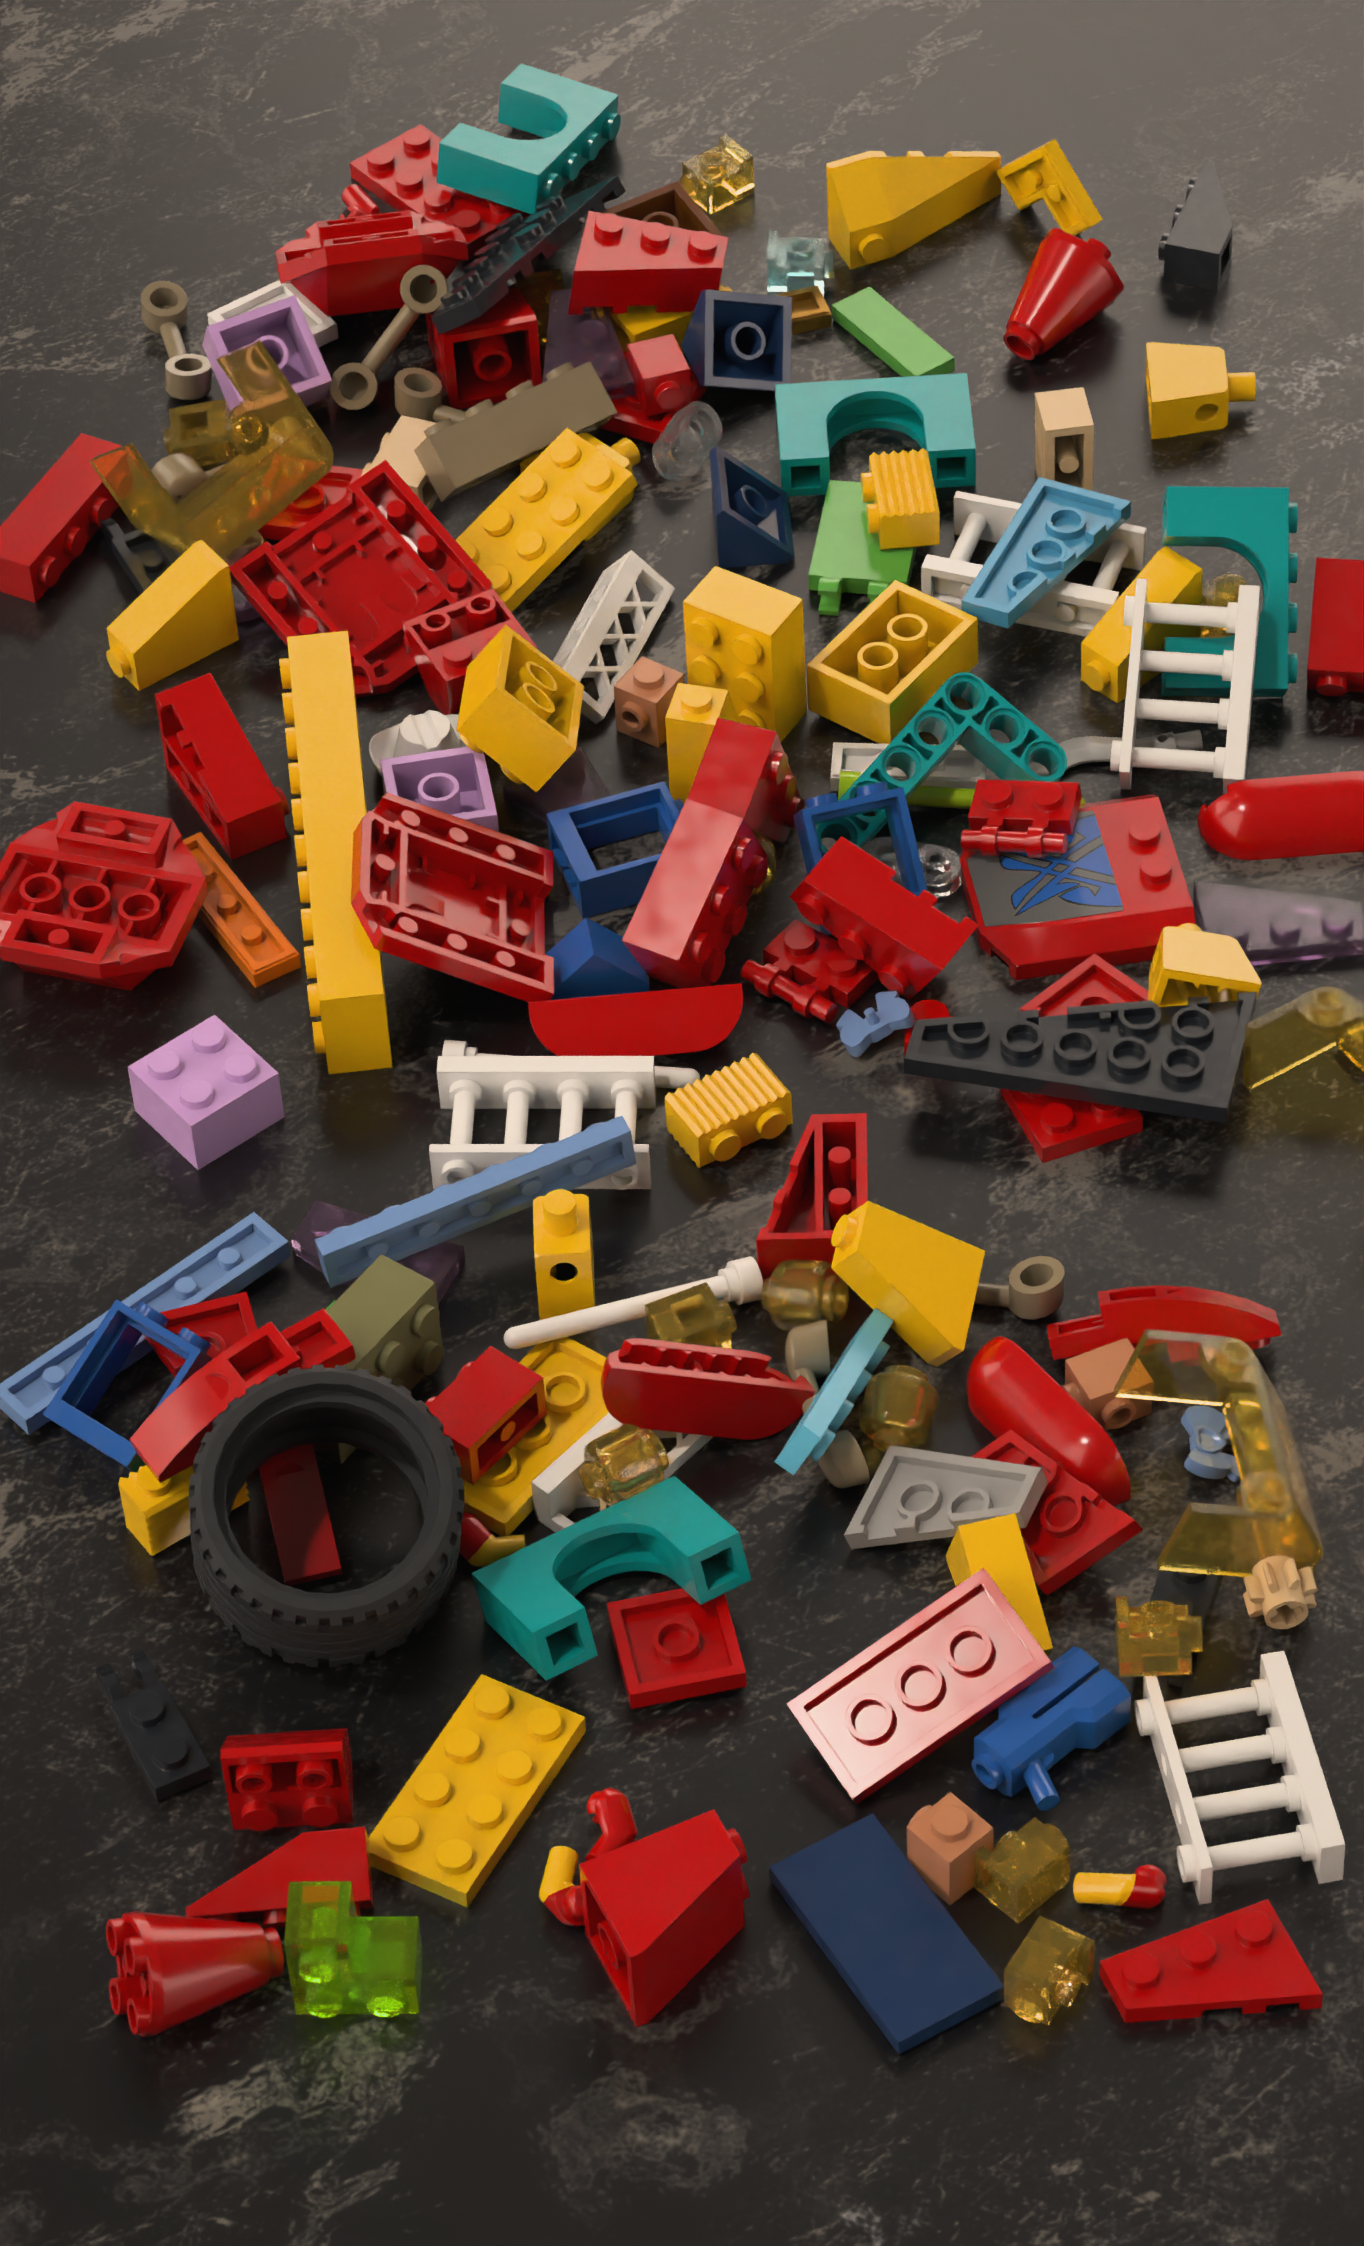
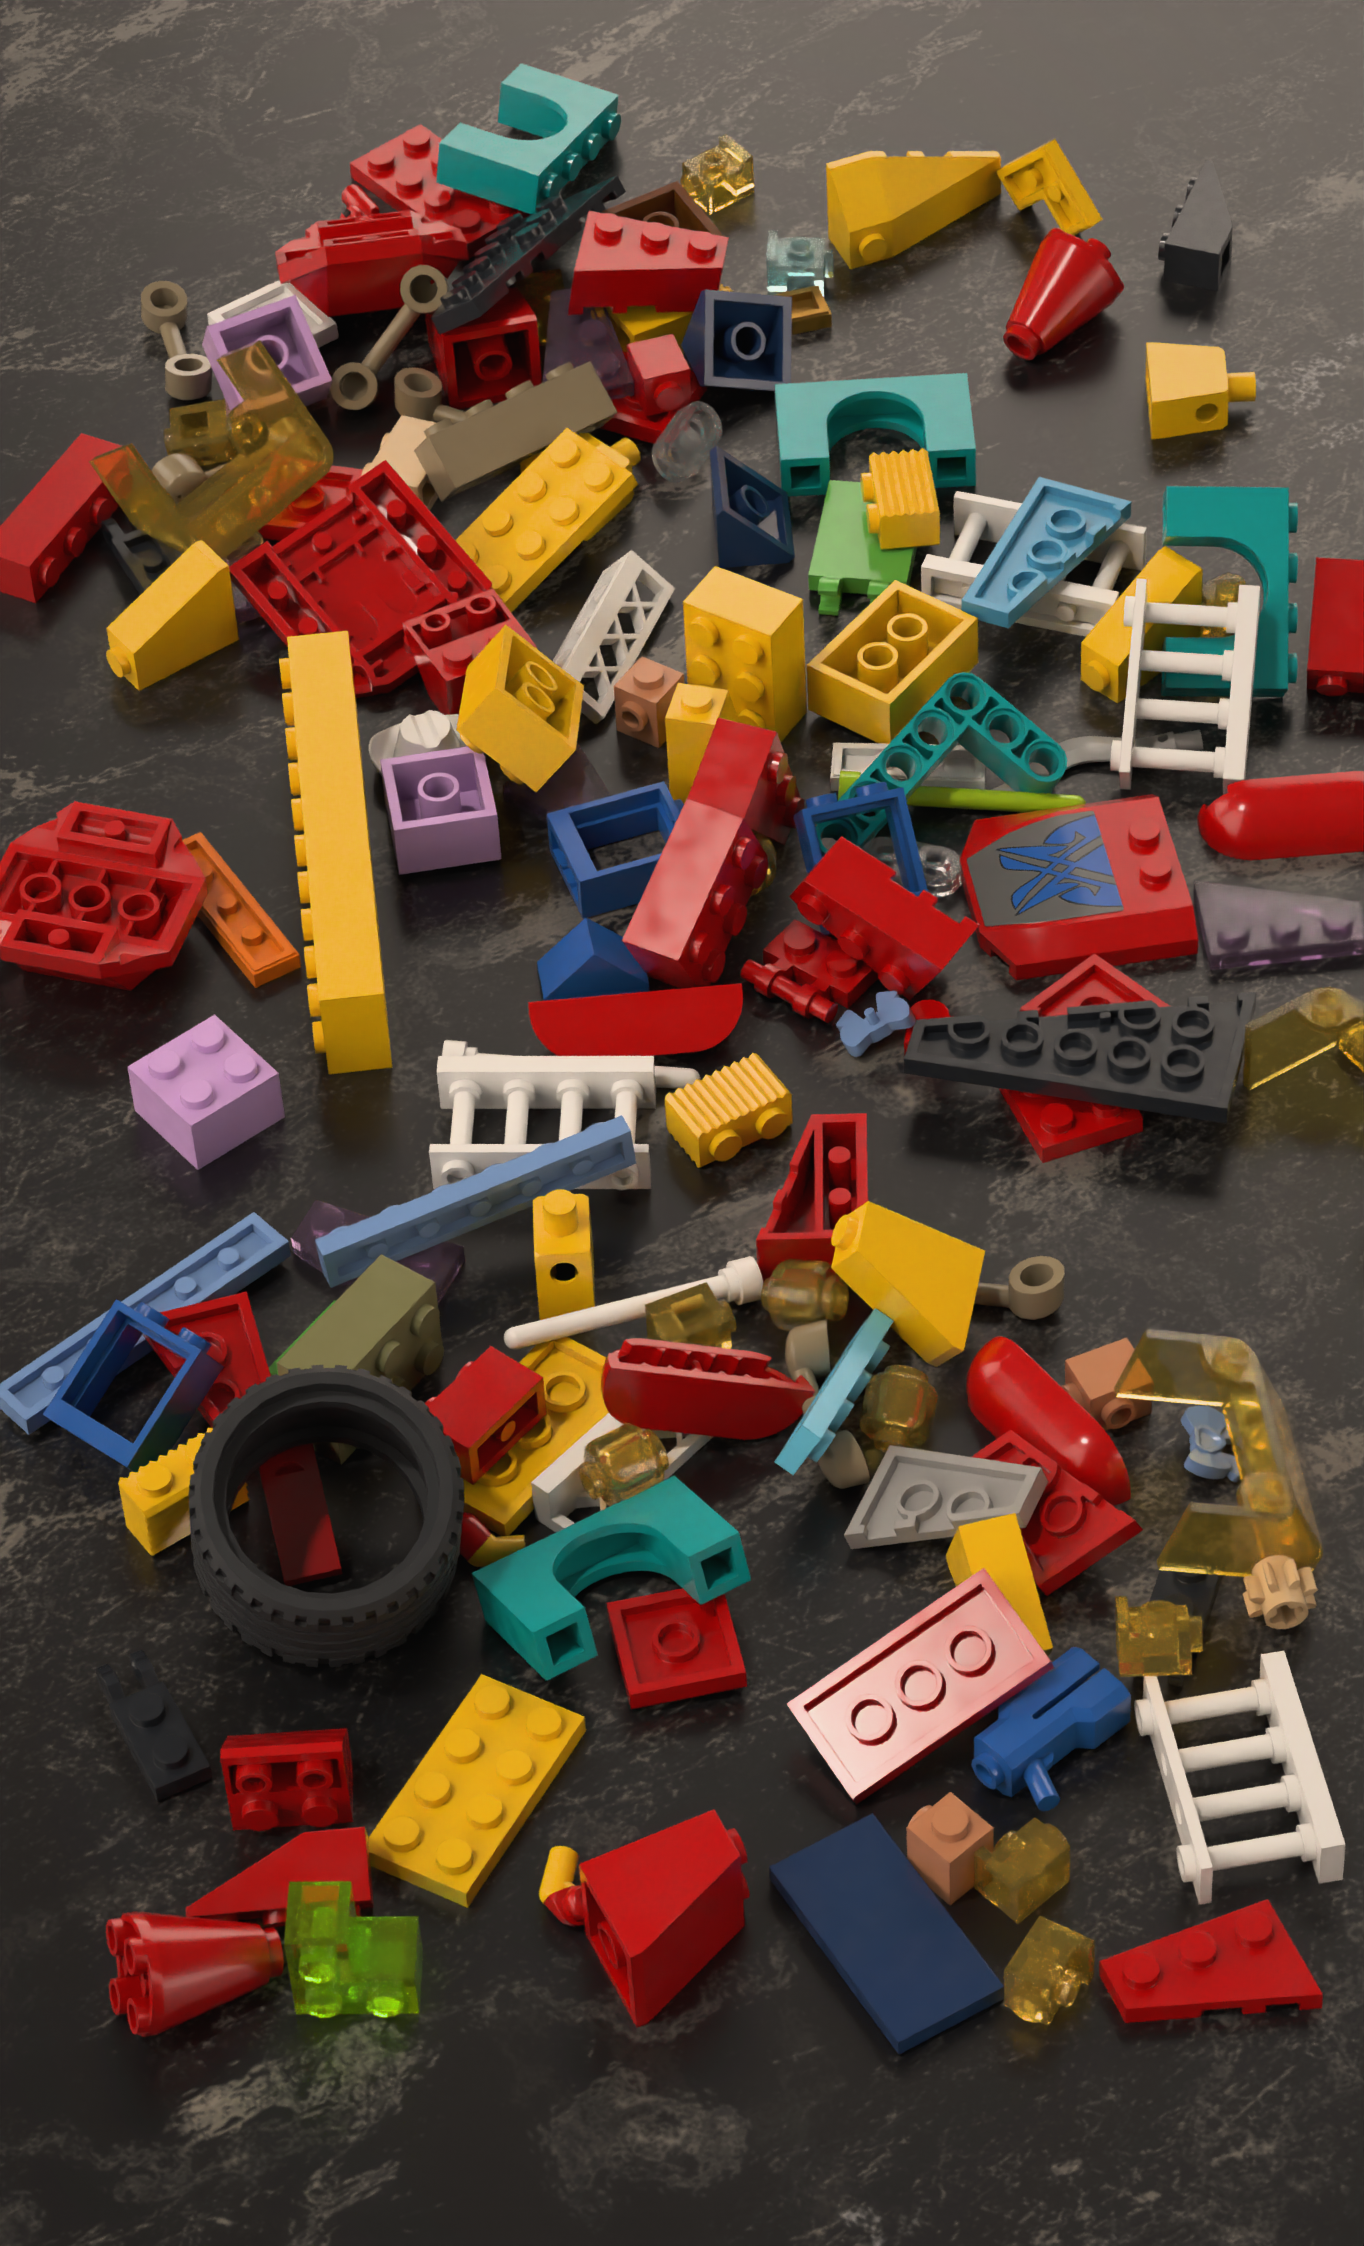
red slope [130,1308,356,1483] -> none
red wedge [155,673,289,860] -> none
red wedge [351,792,554,1002] -> none
red arm [585,1787,638,1861] -> none
bright green tile [832,286,955,377] -> none
red plate [961,779,1082,858] -> none
tan brick [1035,387,1094,491] -> none
red slope [1047,1285,1281,1362] -> none
arm [1073,1864,1167,1909] -> none
yellow torso [1148,923,1262,1007] -> none

